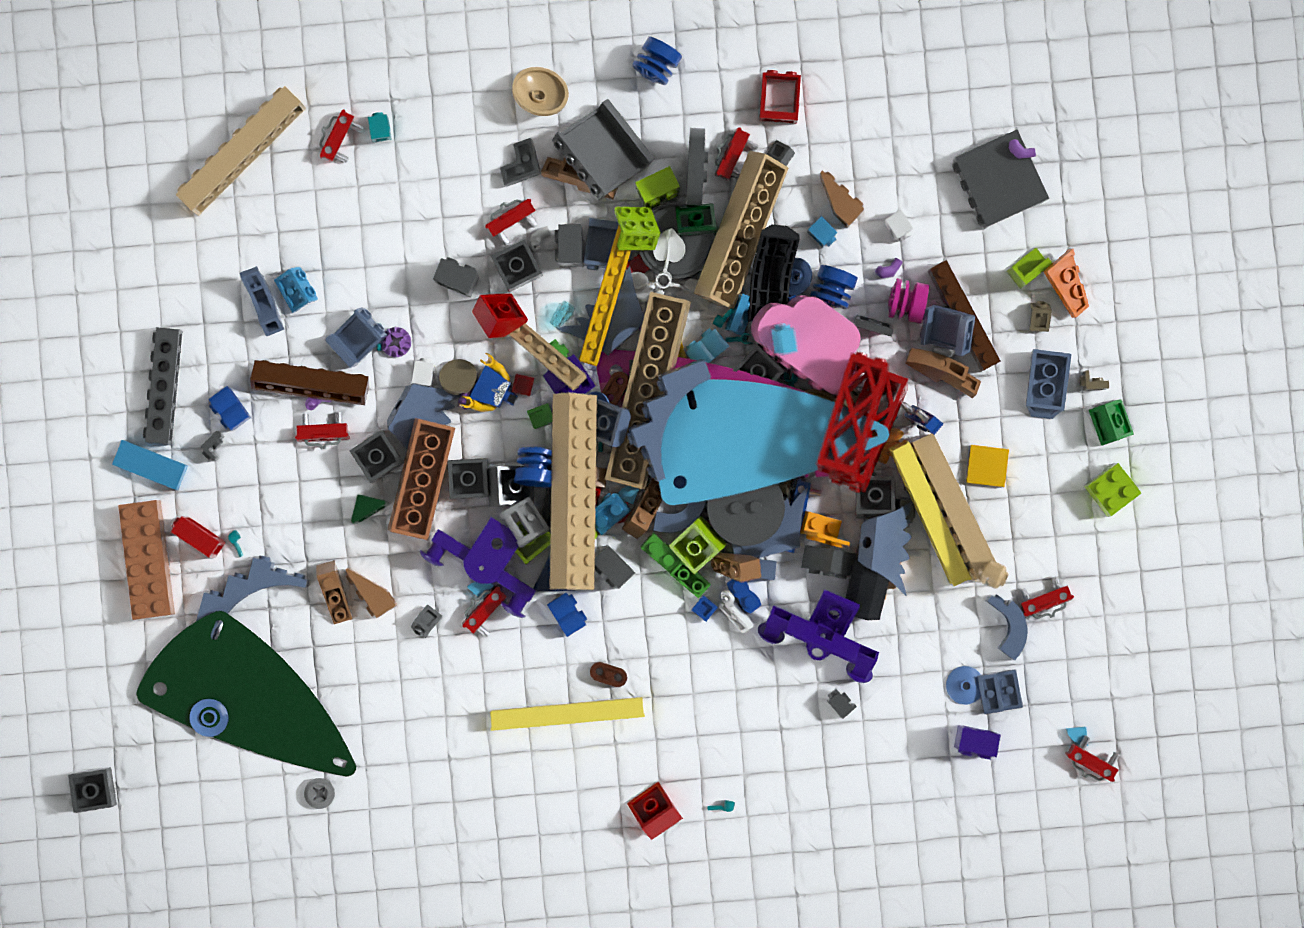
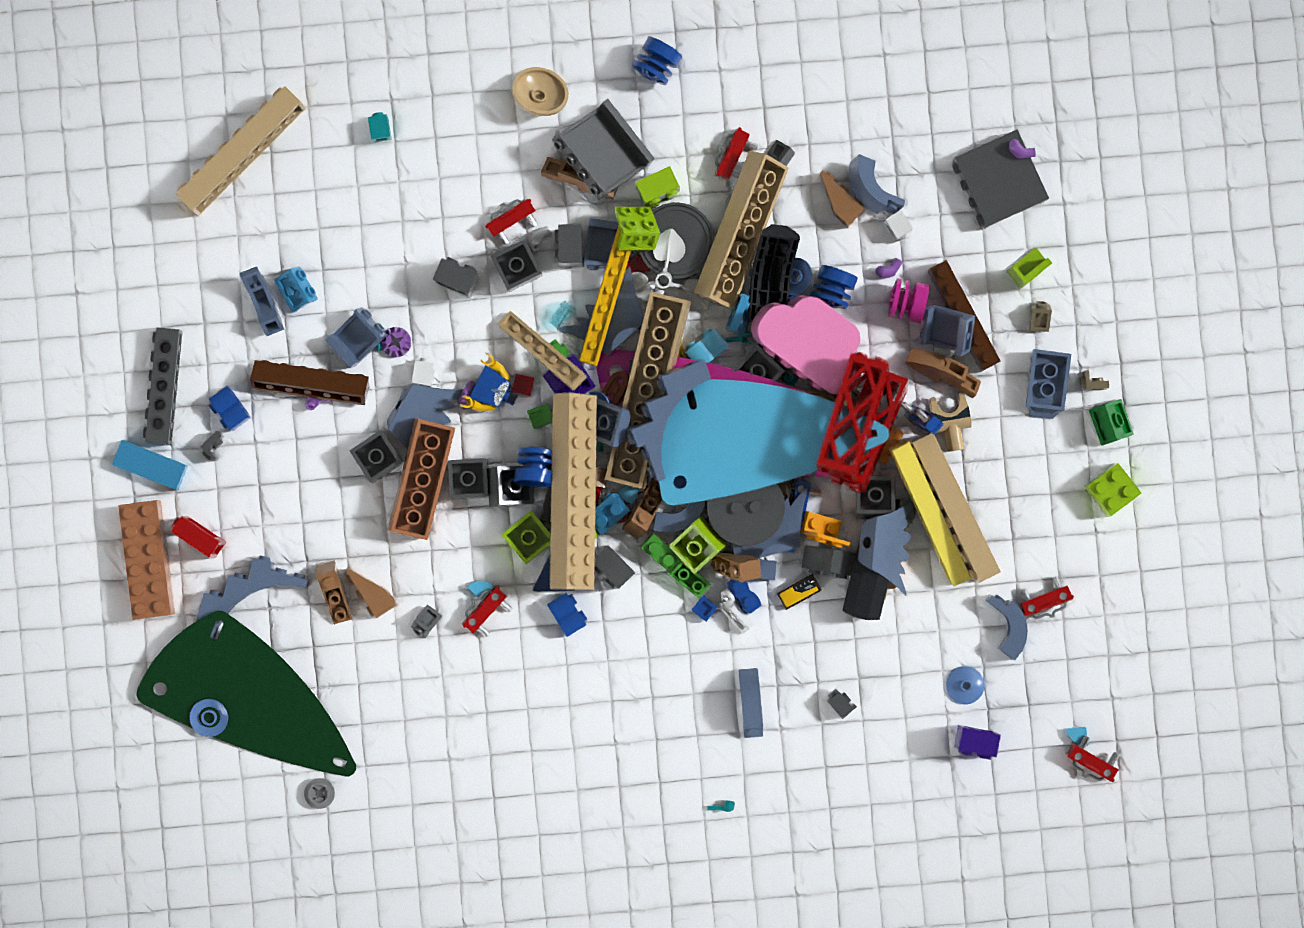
dark grey brick [68,767,117,813] -> none
teal hand [228,530,244,557] -> none
red piece [295,412,350,450] -> none
red piece [319,109,364,163] -> none
dark green slope [351,494,390,524] -> none
dark purple piece [420,517,537,618] -> none
dark tan tile [439,359,477,395] -> none
red slope [472,293,528,338] -> none
light yellow tile [490,697,645,731] -> none
light grey plate [499,497,550,548] -> none
dark grey plate [500,138,541,187] -> none
copper plate [590,662,628,687] -> none
red slope [627,782,683,840] -> none
dark green slope [675,203,717,236] -> none
dark grey brick [686,127,708,206] -> none
teal hand [712,308,734,328] -> none
dark purple piece [758,589,880,683] -> none
red window [759,70,801,124] -> none
medium azure brick [771,323,798,354] -> none
dark azure brick [807,216,838,248] -> none
dark grey tile [854,314,894,337] -> none
yellow tile [966,445,1009,487] -> none
sand blue slope [977,669,1023,714] -> none
tan head [978,560,1009,589] -> none
orange wing [1043,249,1089,318] -> none
none -> sand blue arch [738,668,763,738]
none -> slope [777,573,822,610]
none -> sand blue arch [849,154,905,214]
none -> tan connector [929,392,972,452]

